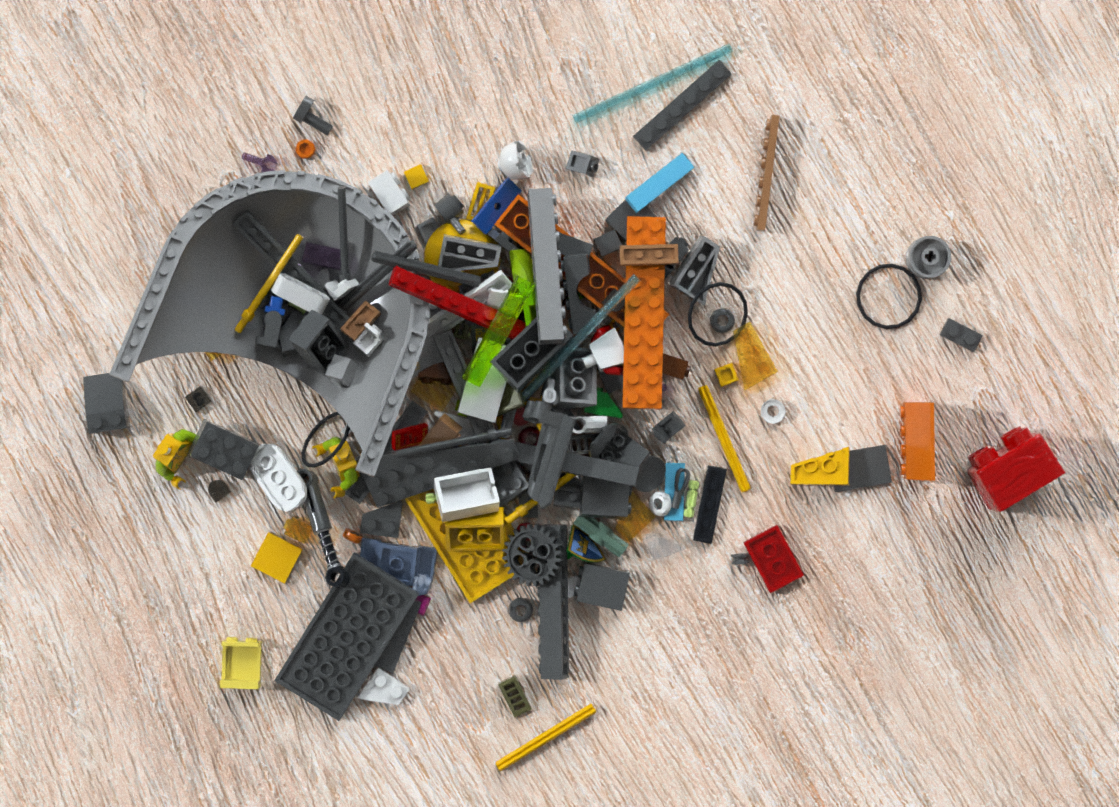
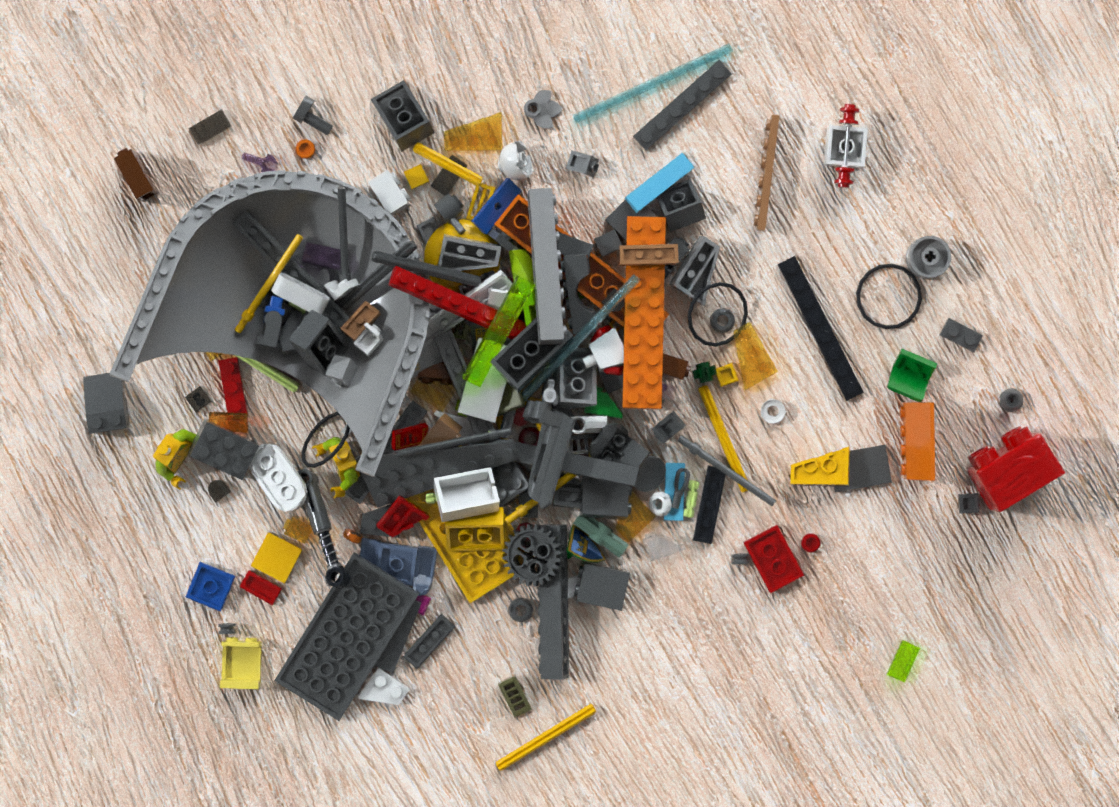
none -> reddish brown brick [114,148,159,202]
none -> blue plate [185,561,236,612]
none -> clear smoke tile [189,109,232,145]
none -> clear orange tile [209,412,249,433]
none -> red plate [218,357,248,417]
none -> dark grey bush [218,623,236,634]
none -> yellowish green axle [235,355,300,392]
none -> red tile [239,570,283,606]
none -> dark grey slope [371,80,435,152]
none -> red wing [376,495,430,538]
none -> dark grey tile [403,614,456,669]
none -> yellow axle [413,142,483,186]
none -> clear smoke tile [431,155,468,196]
none -> clear yellow wing [444,112,502,151]
none -> light grey plate [524,90,562,129]
none -> dark grey slope [657,179,706,232]
none -> dark grey bar [678,435,776,506]
none -> dark green gear [692,361,717,383]
none -> black plate [777,256,864,401]
none -> red plate [801,533,821,553]
none -> white brick [824,104,868,188]
none -> clear neon green tile [886,640,920,683]
none -> green bracket [887,349,937,402]
none -> dark grey plate [958,493,979,514]
none -> dark grey plate [1000,388,1023,412]

